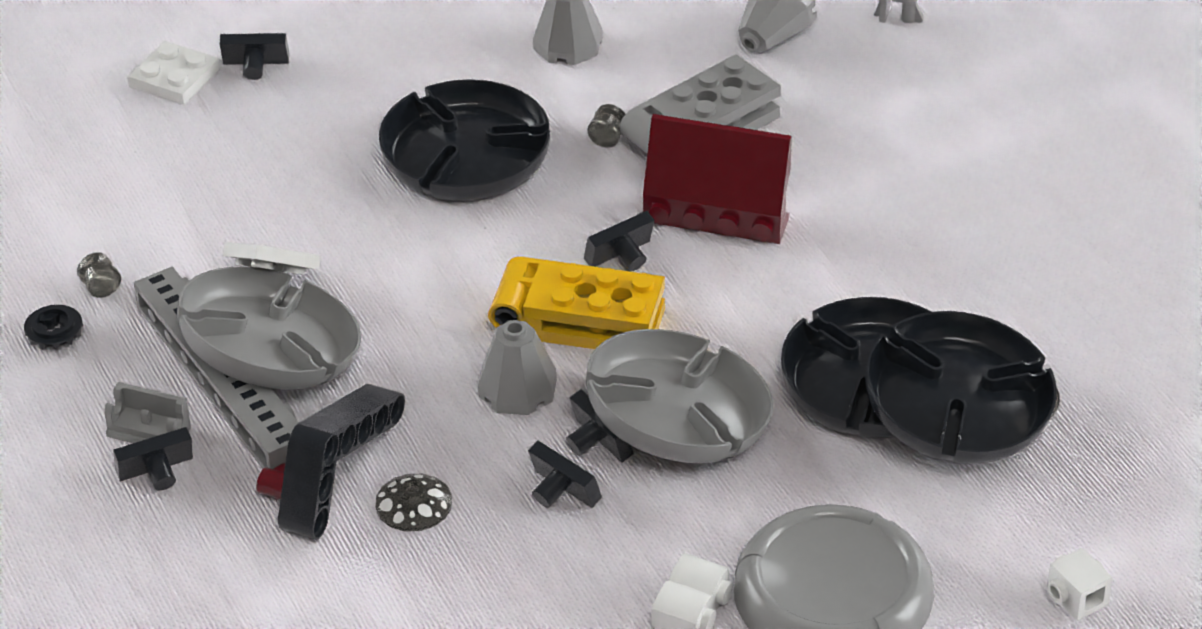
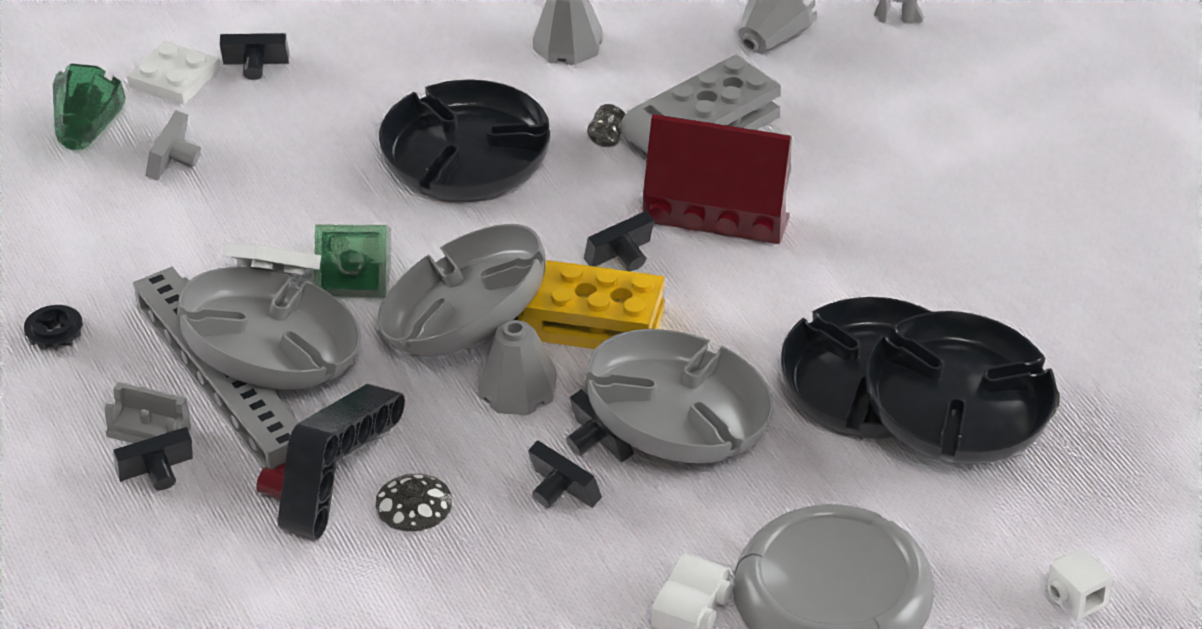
clear smoke wheel [77,252,121,298] -> none
none -> clear green cone [52,63,126,150]
none -> light grey tile [145,110,201,180]
none -> clear green slope [314,224,391,297]
none -> light grey piece [377,224,546,357]

